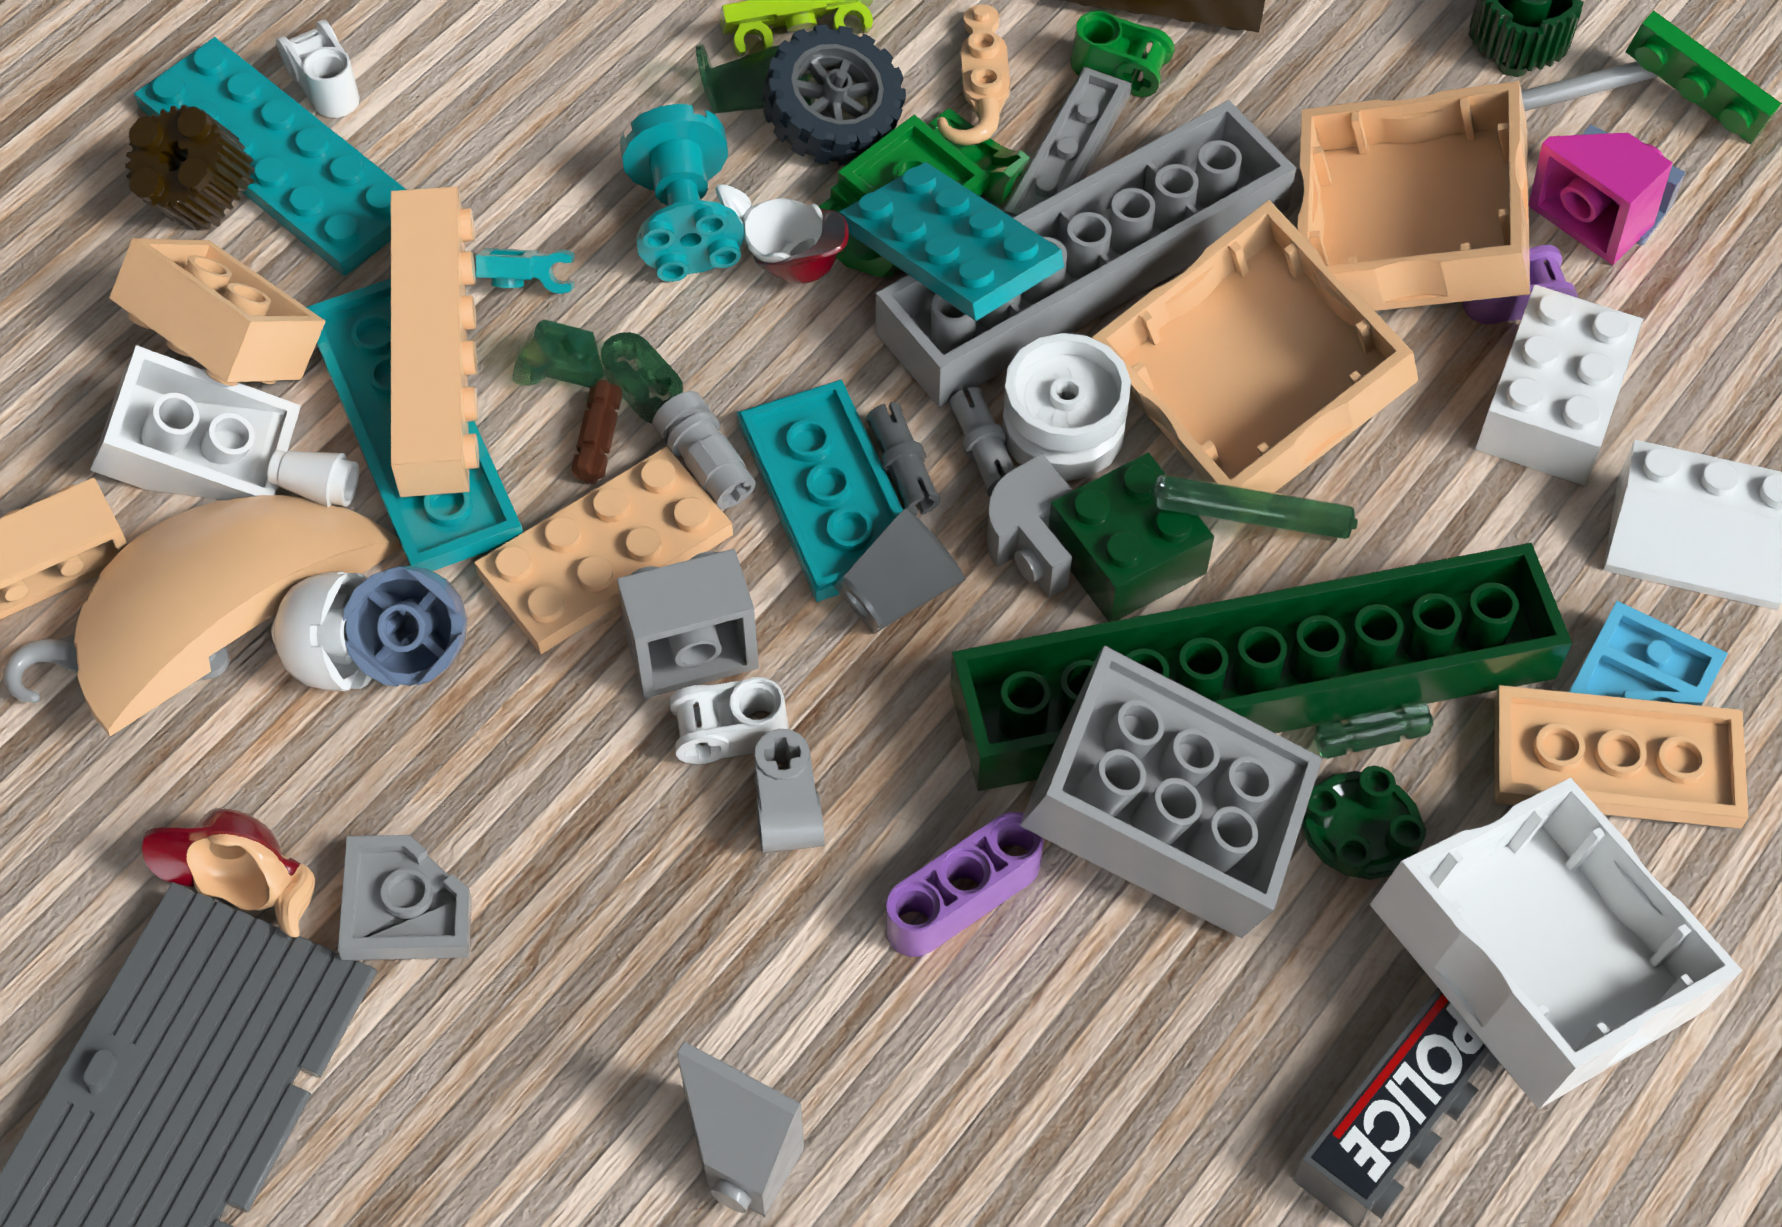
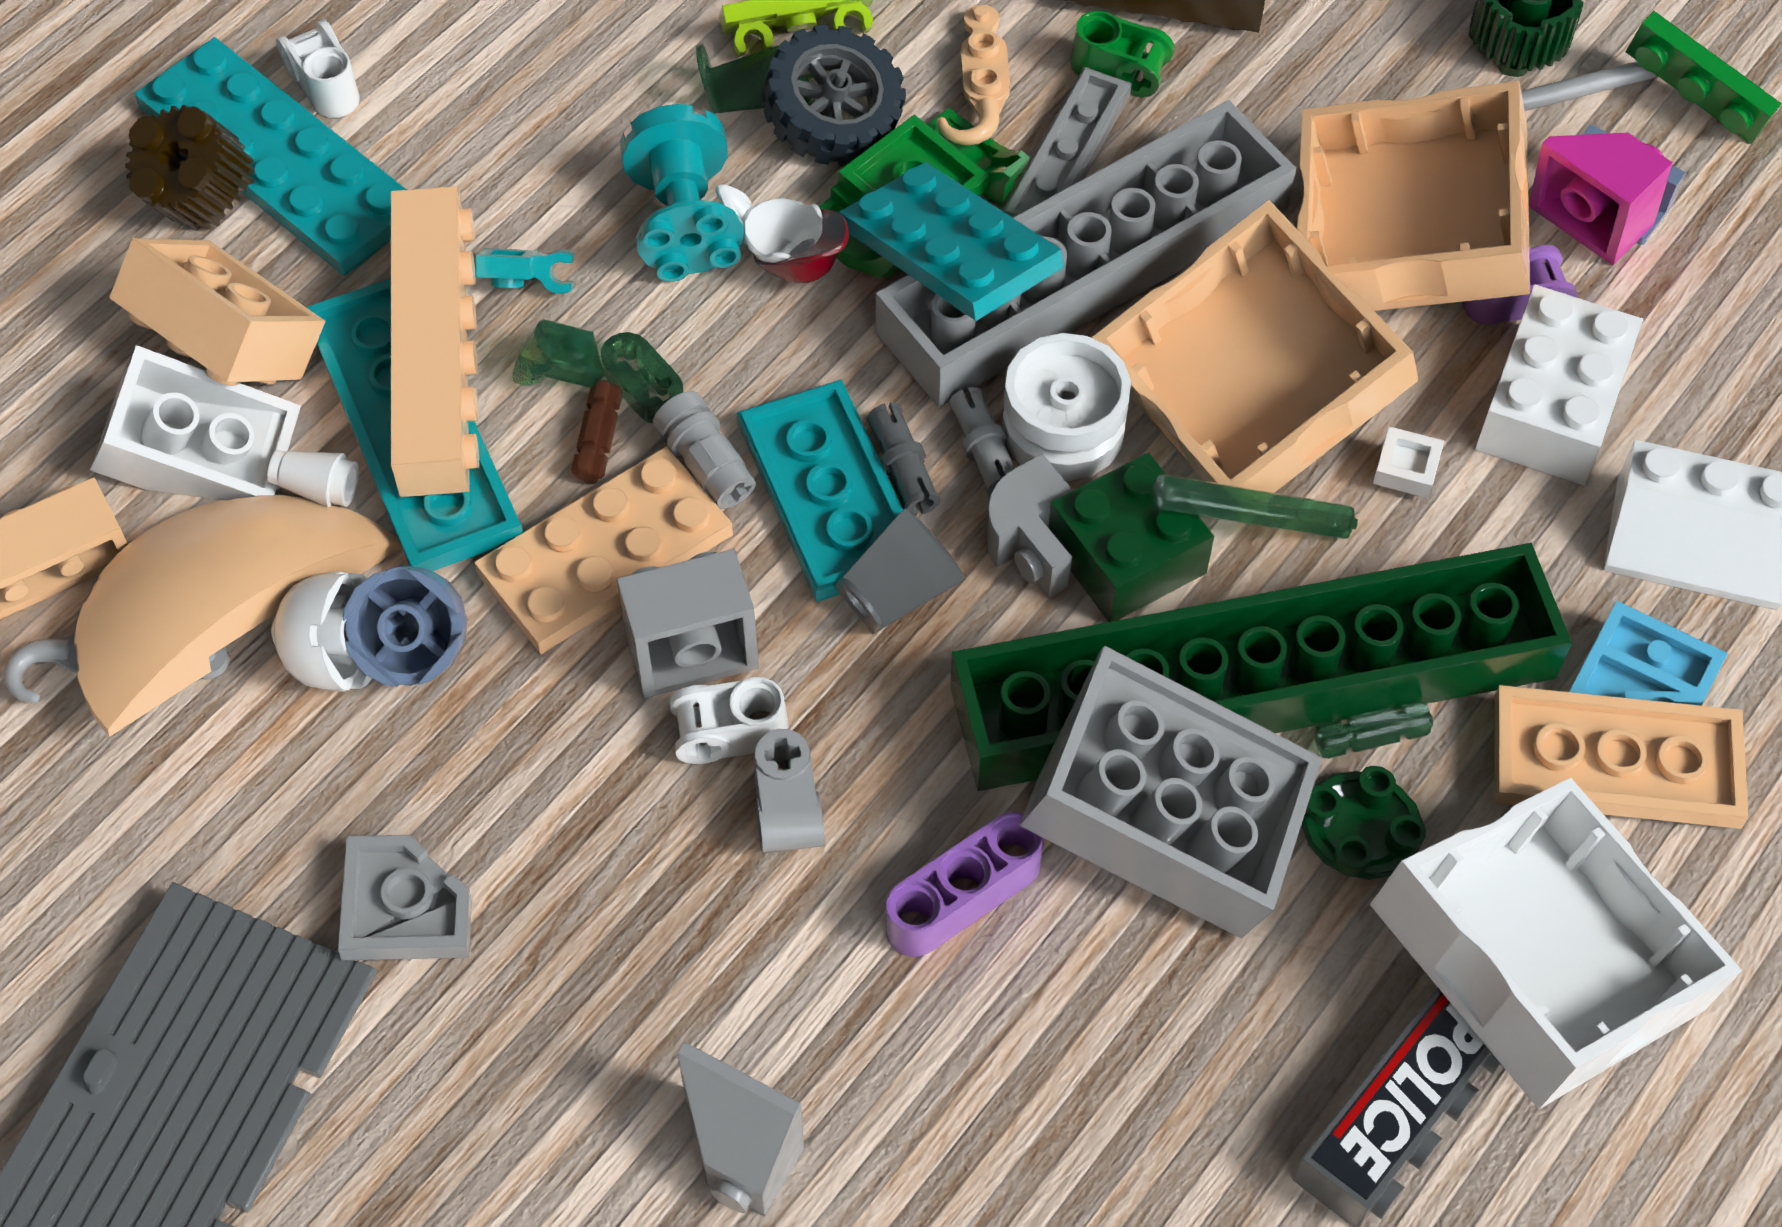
light nougat hair [141,808,315,937] -> none
none -> white plate [1373,426,1444,499]

